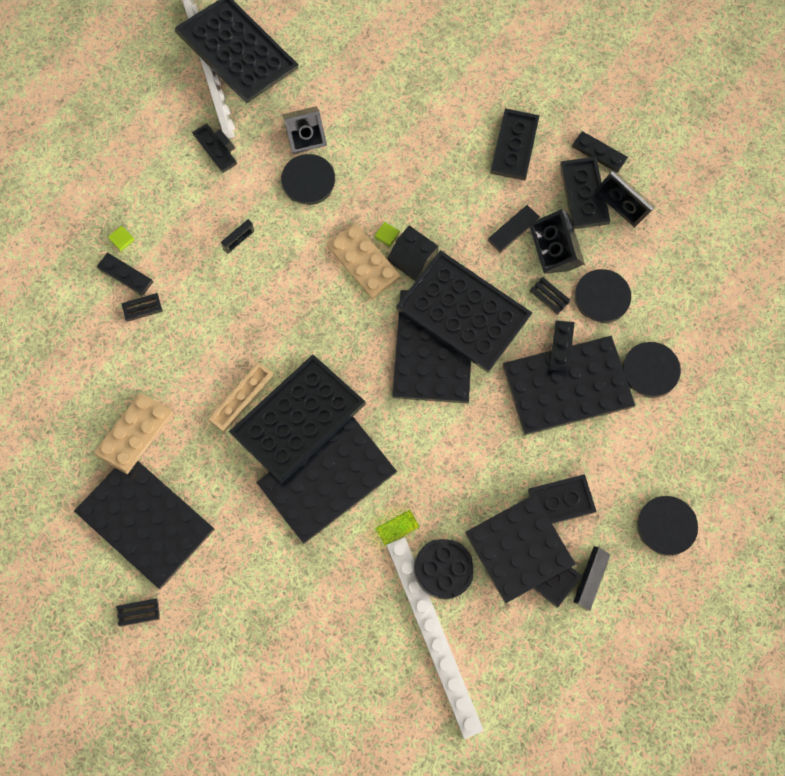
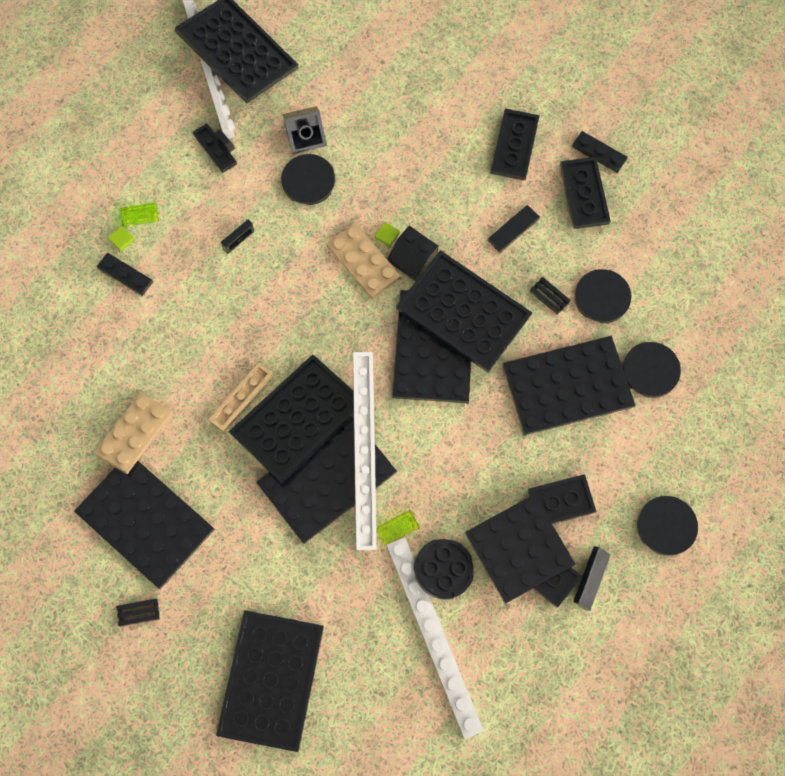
black tile [121,293,163,322] -> none
black slope [529,209,585,274] -> none
black plate [550,320,575,371] -> none
black slope [594,170,655,228] -> none
none -> clear neon green tile [120,202,159,227]
none -> black plate [216,610,324,752]
none -> white plate [353,352,377,550]

